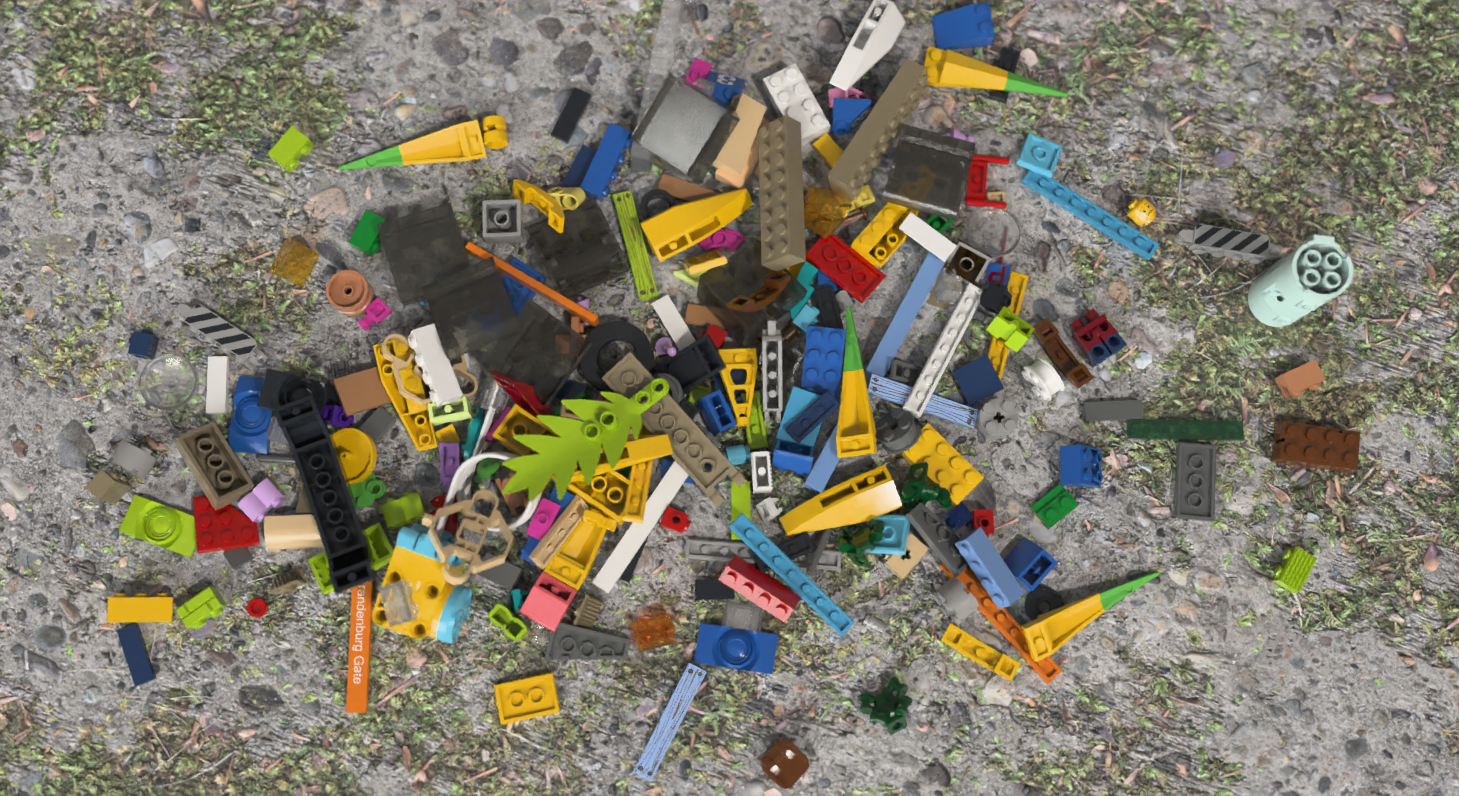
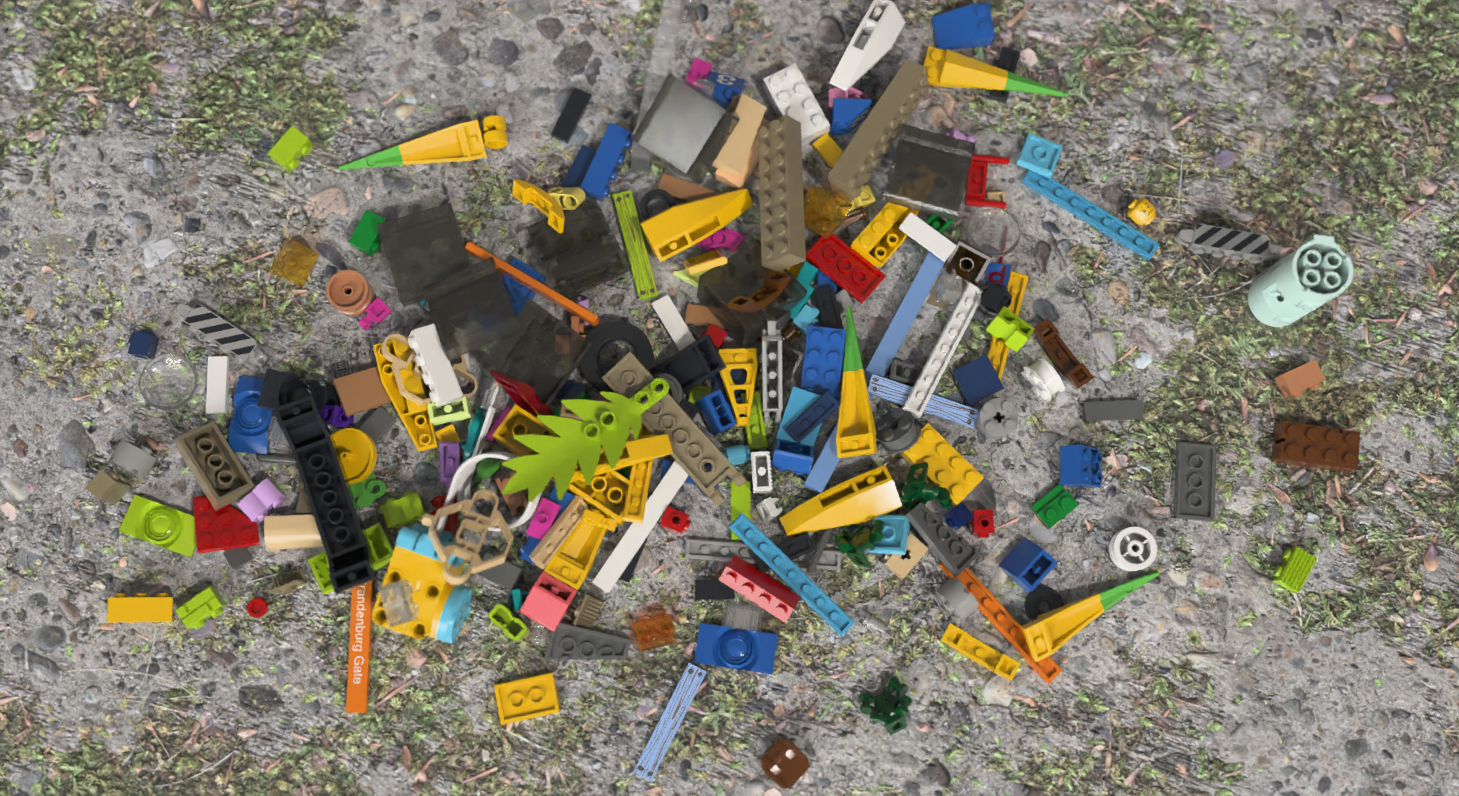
dark blue tile [117,623,157,687] -> none
light grey brick [483,199,524,244] -> none
lavender piece [655,337,677,356] -> none
medium blue brick [955,527,1025,609] -> none
dark red hips [1070,309,1127,368] -> none
clear green tile [1126,419,1244,441] -> none
none -> white wheel [1109,527,1157,571]

